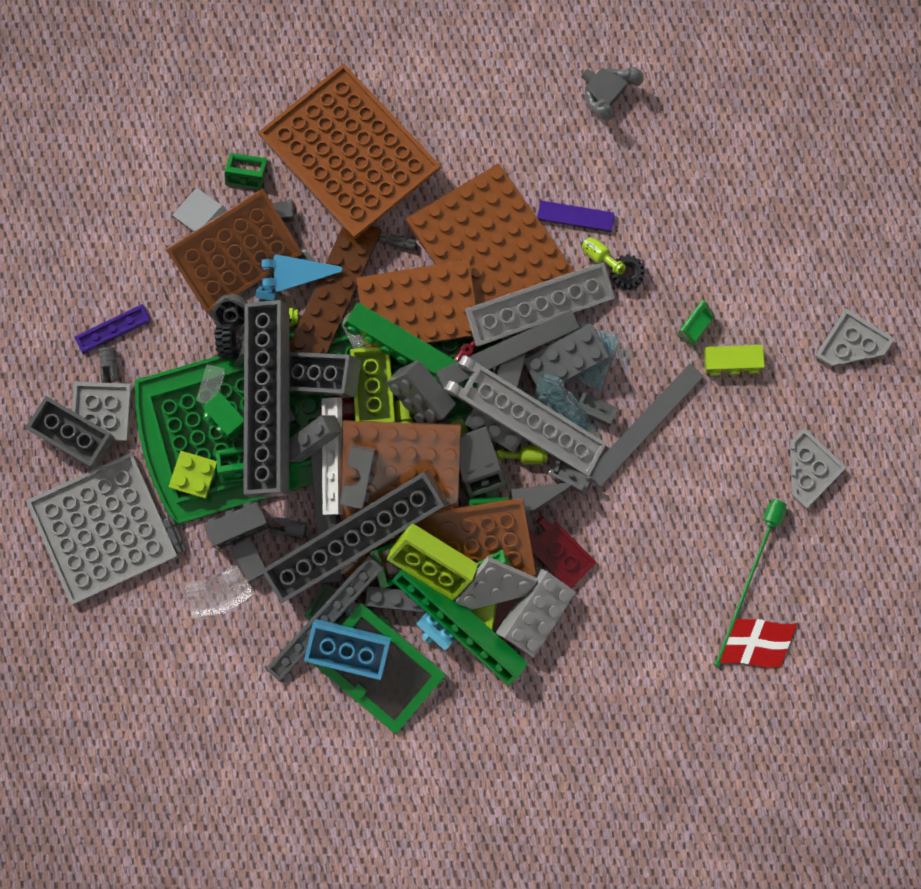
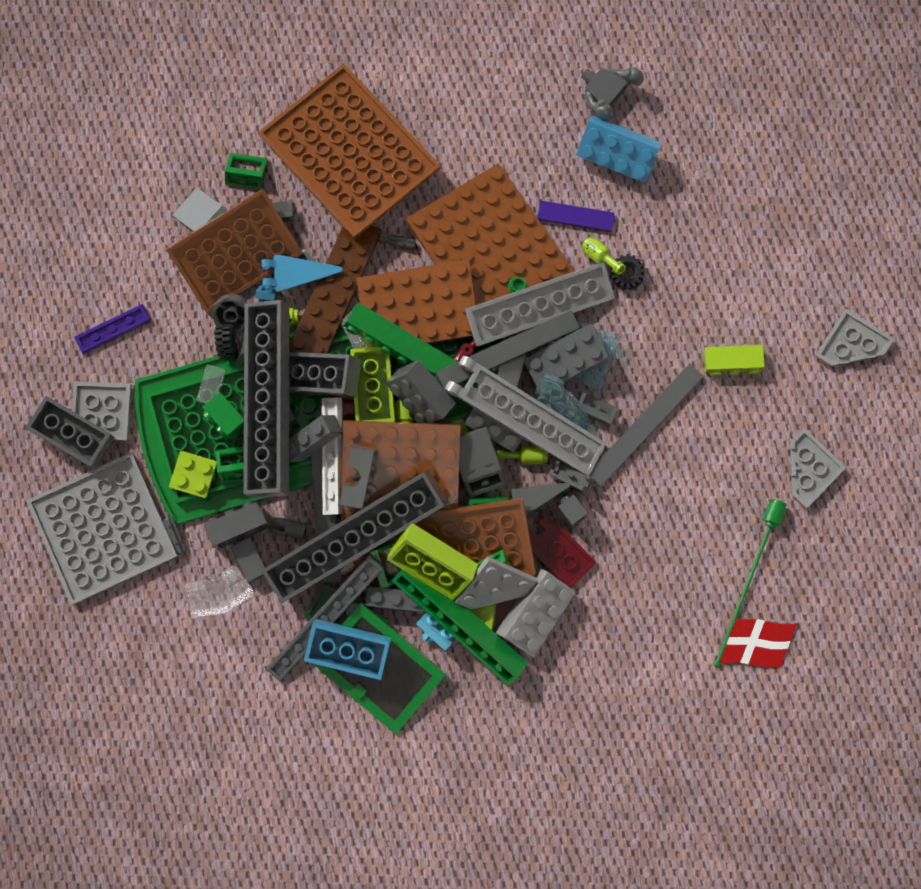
dark grey hinge [98,347,118,383] -> none
green tile [677,300,715,347] -> none
none -> green plate [508,277,527,293]
none -> dark grey brick [557,495,588,529]
none -> dark azure brick [576,115,662,183]

